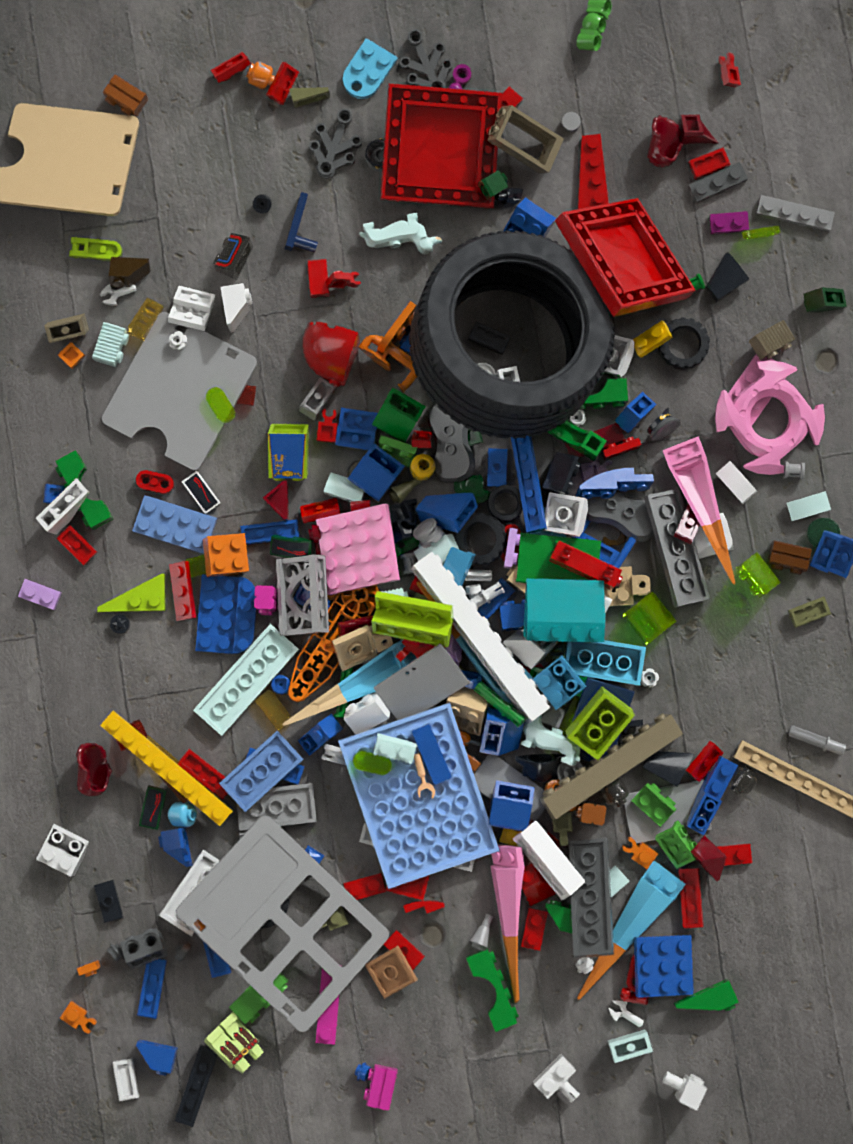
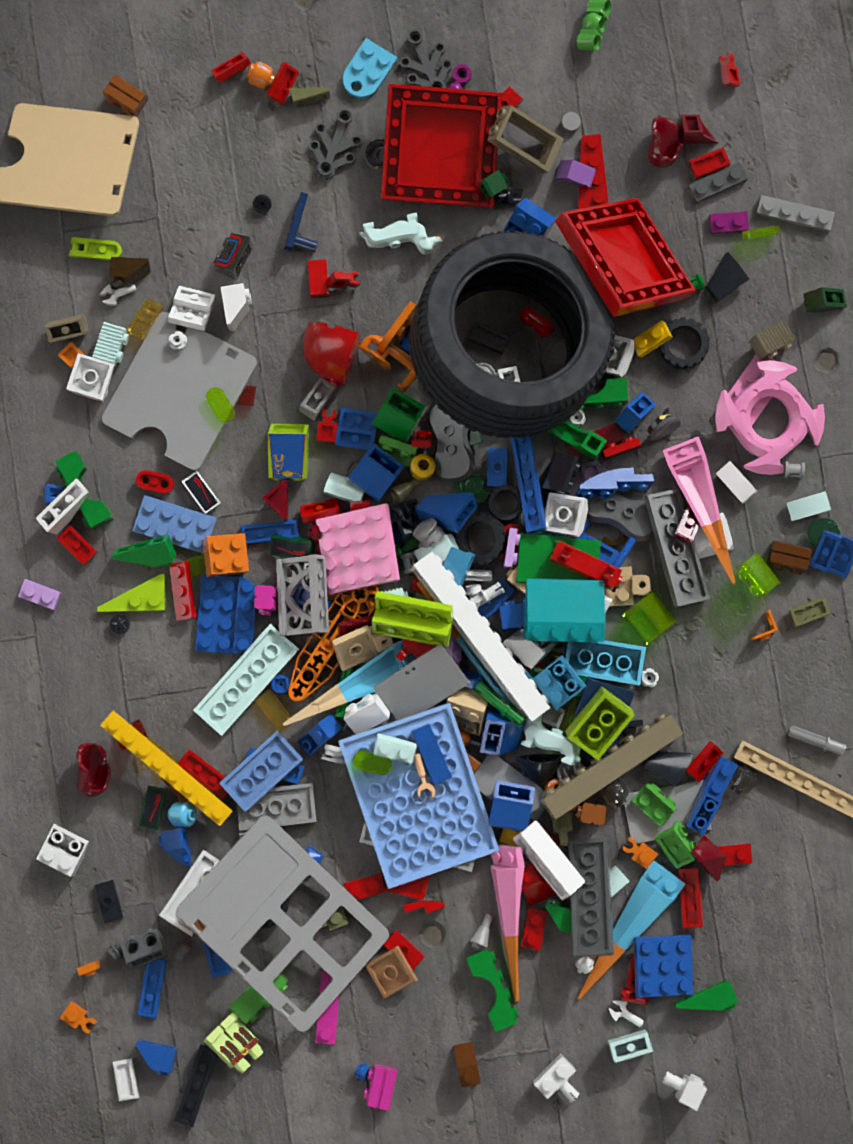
none -> white slope [66,353,115,402]
none -> green slope [112,535,176,567]
none -> reddish brown slope [454,1042,481,1088]
none -> red plate [519,307,555,337]
none -> medium lavender slope [555,160,596,188]
none -> orange bracket [751,610,778,641]

